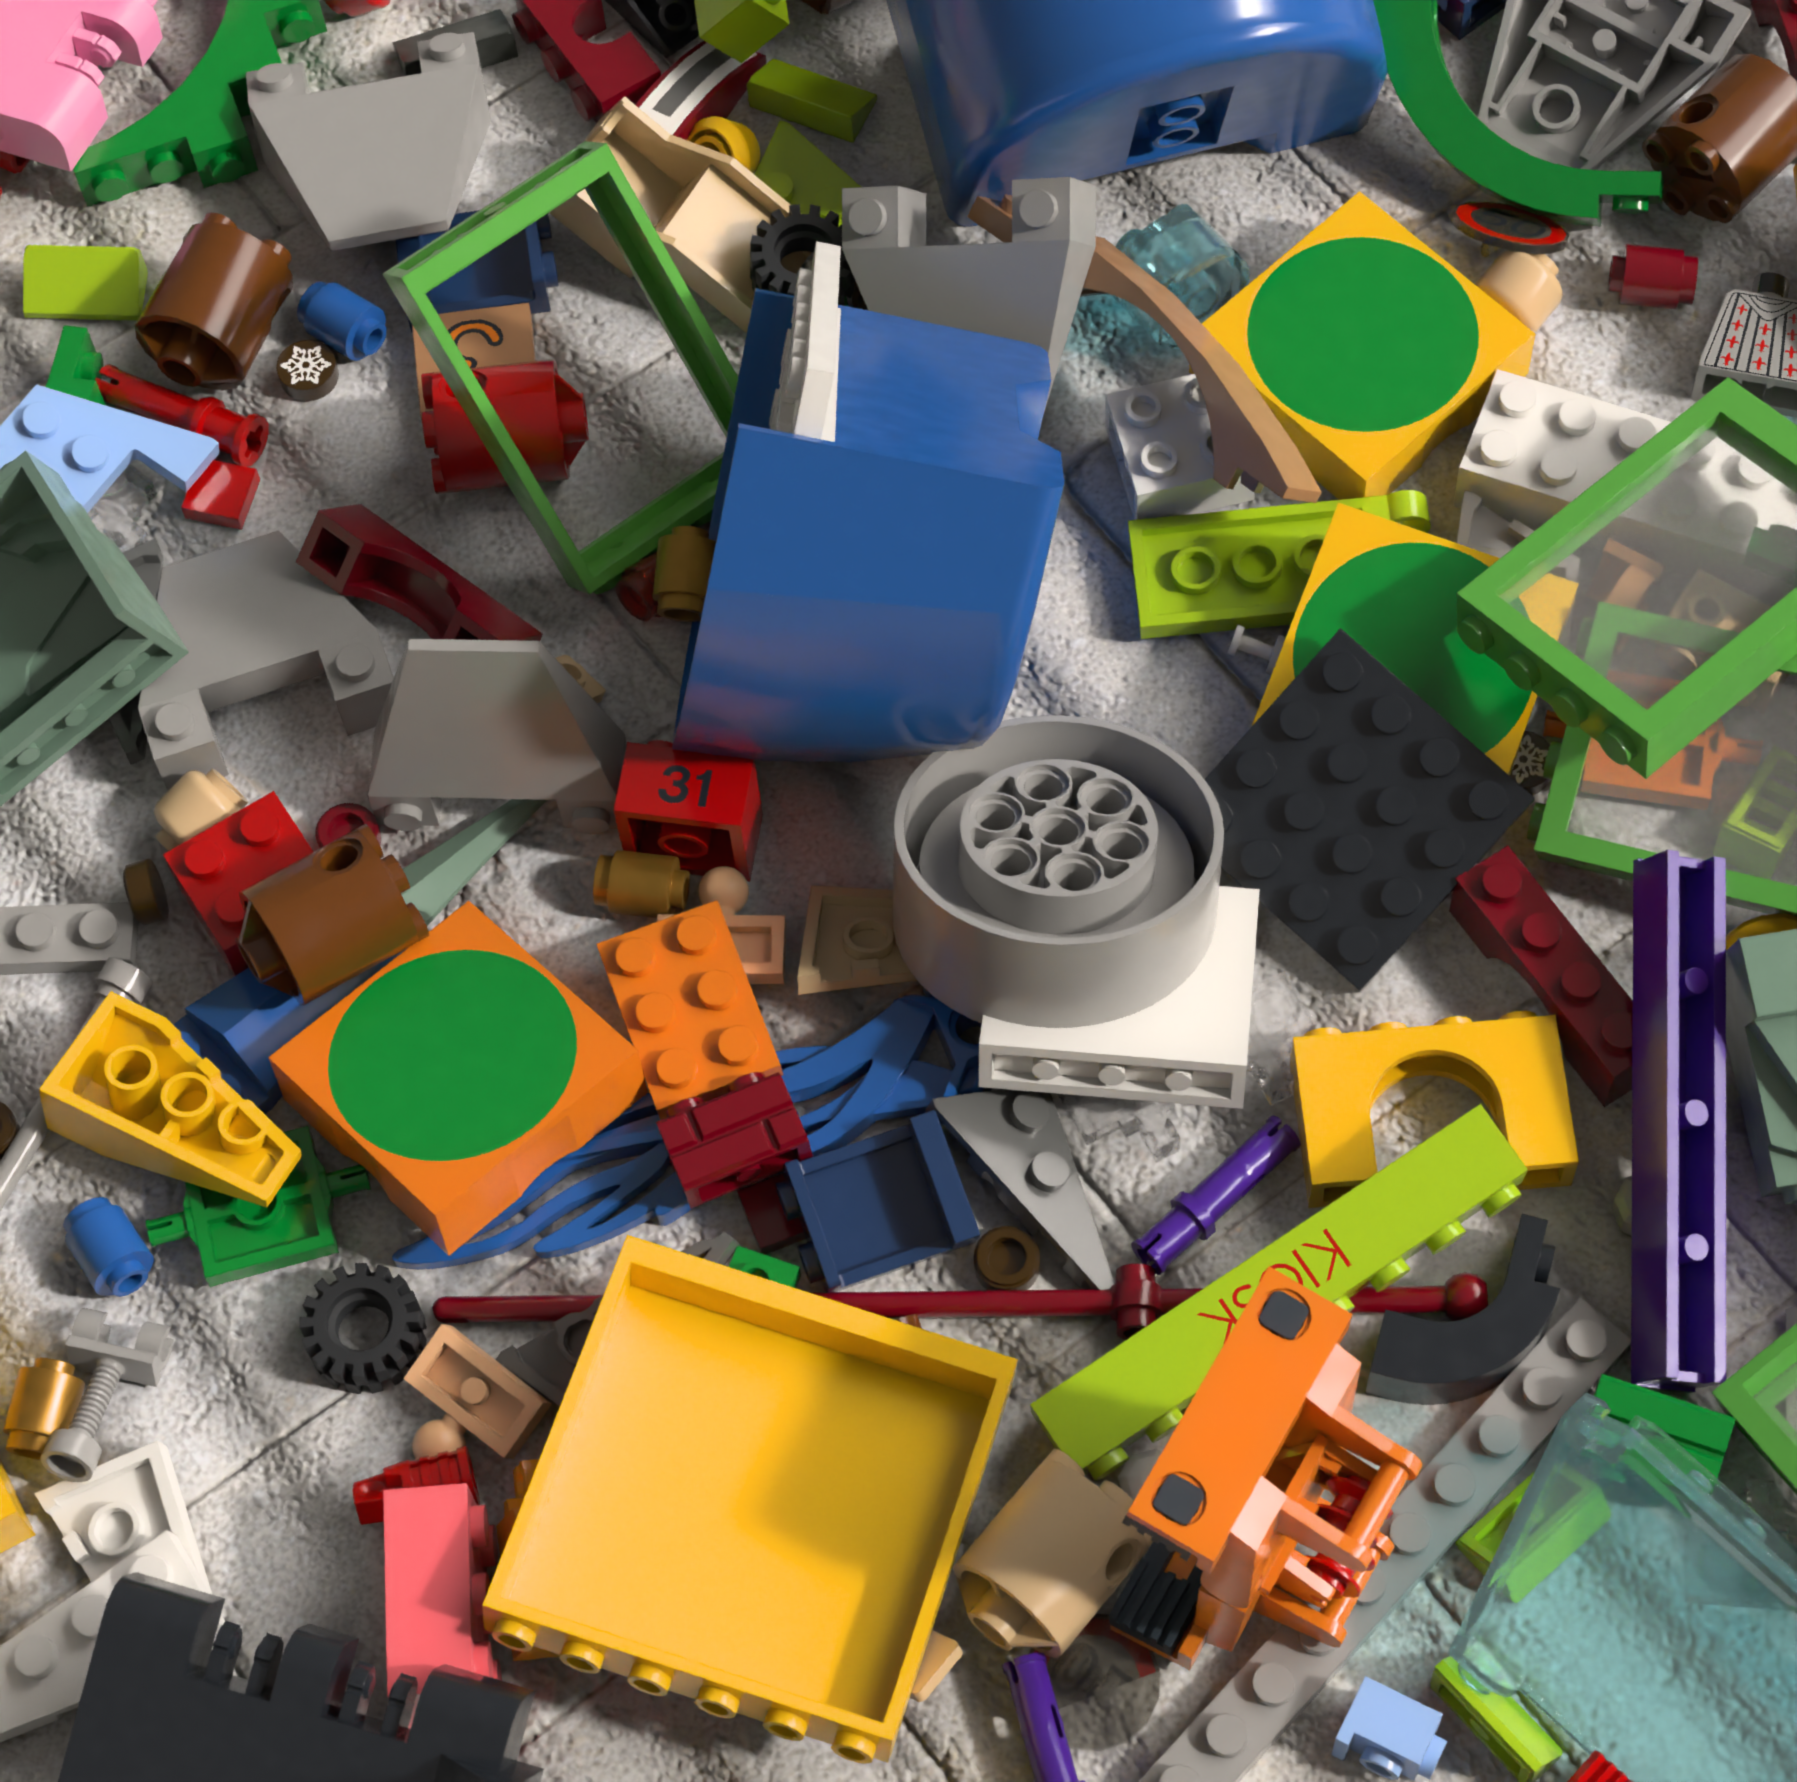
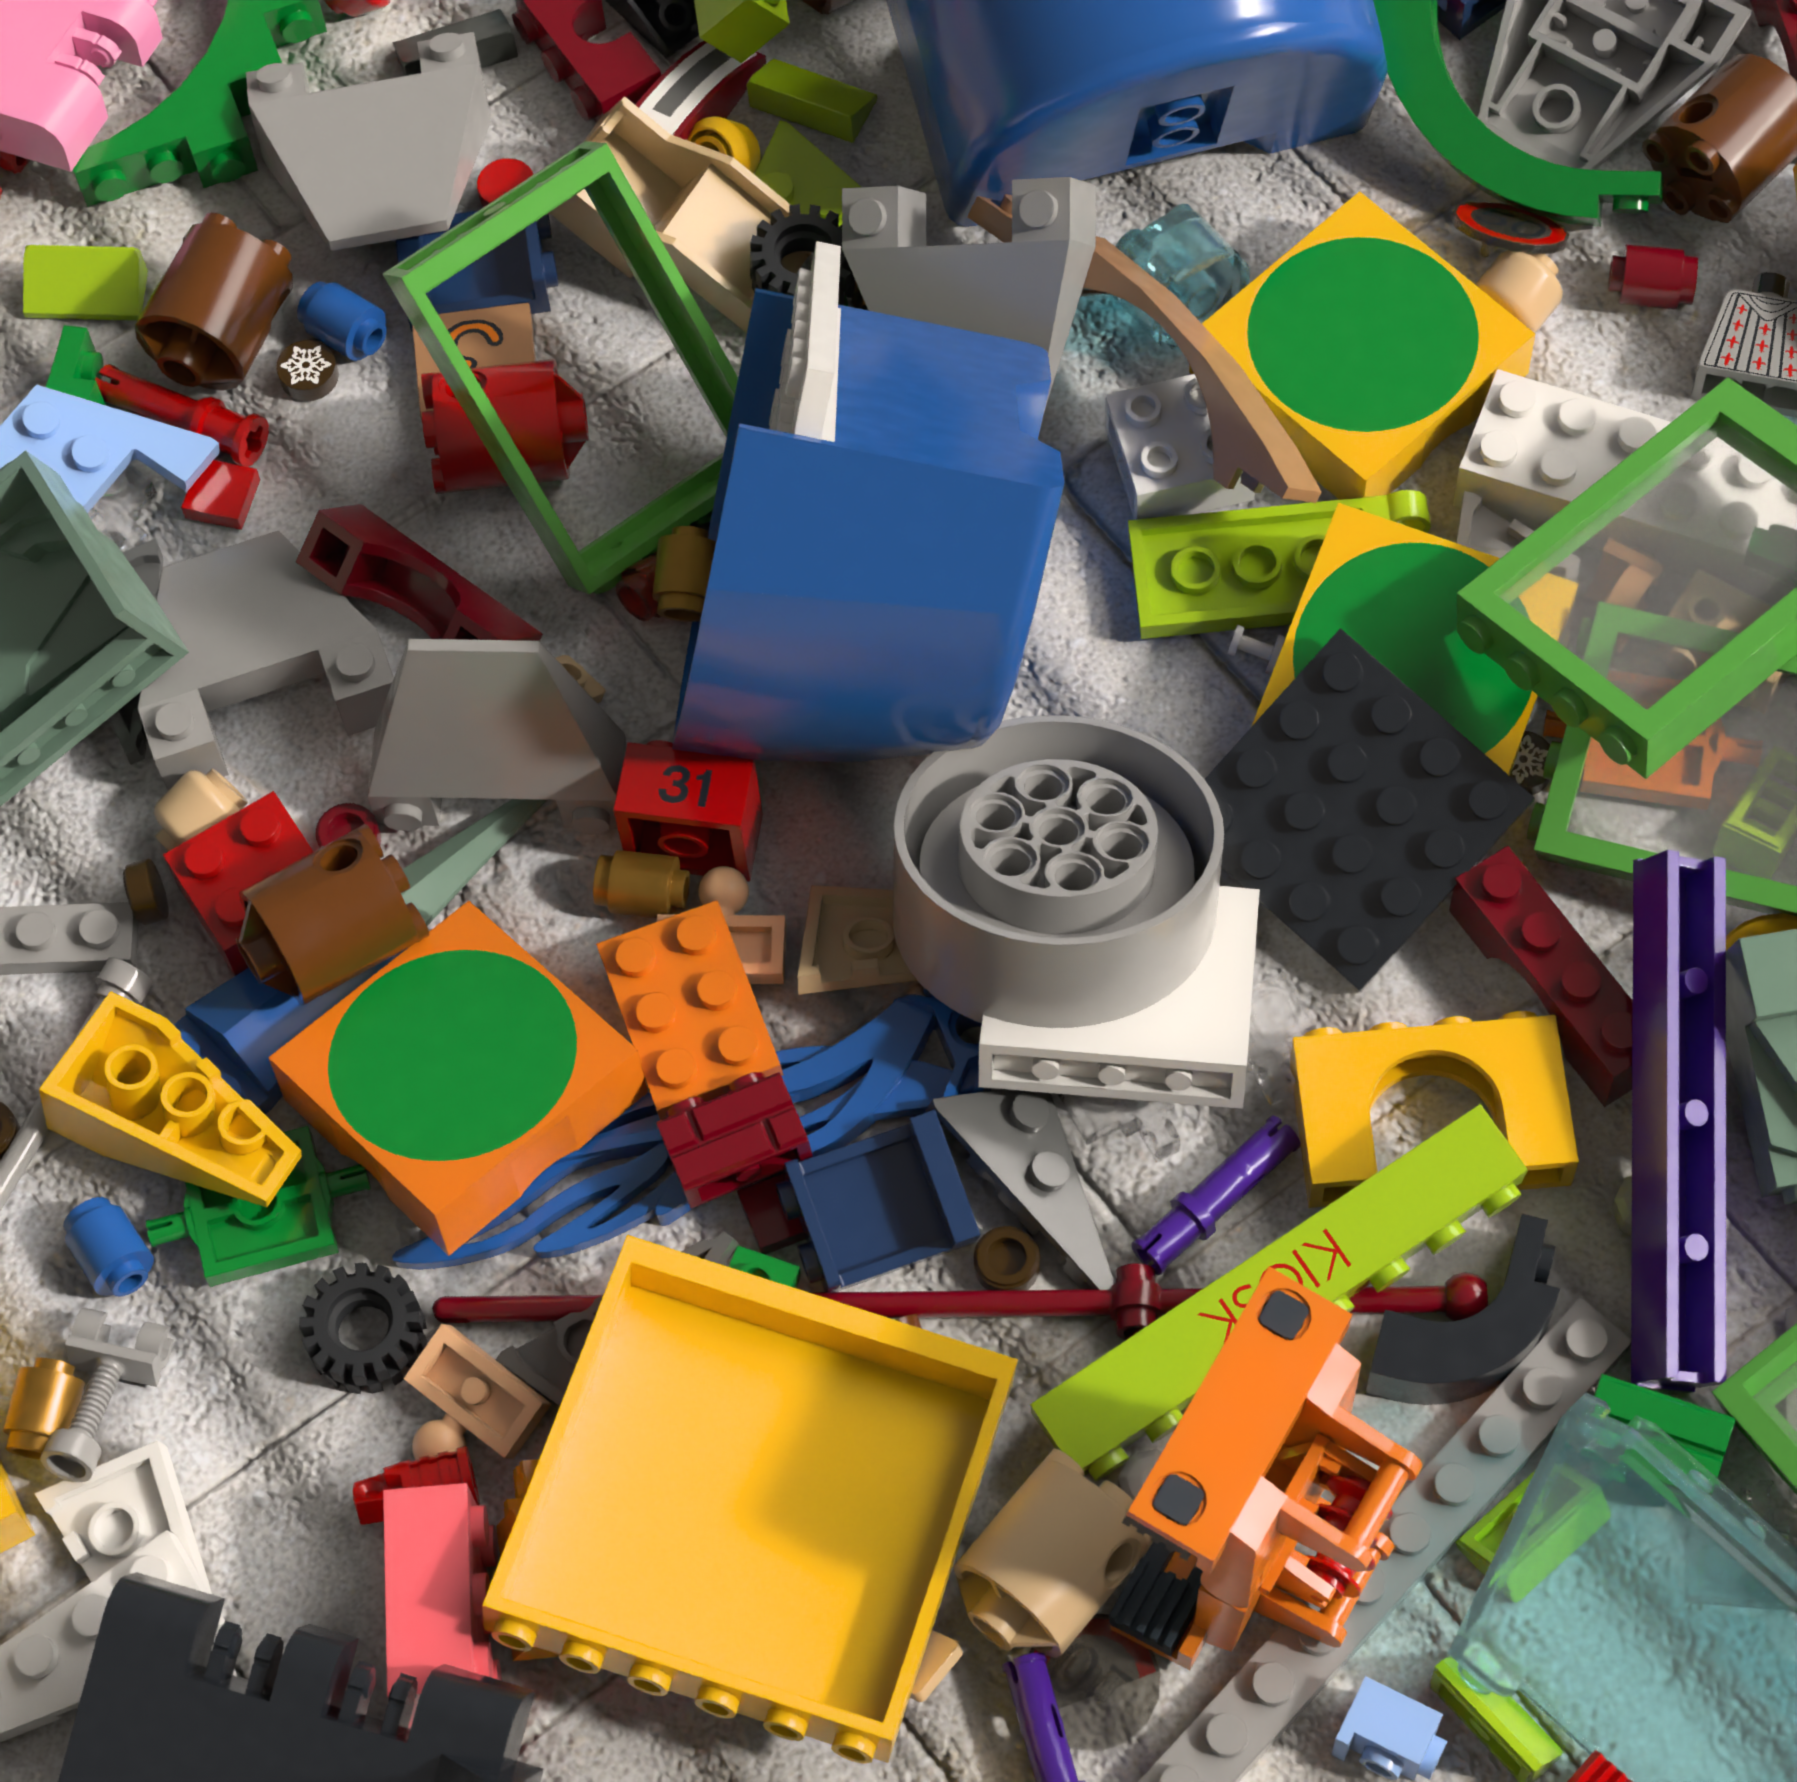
none -> red tile [477,158,534,207]

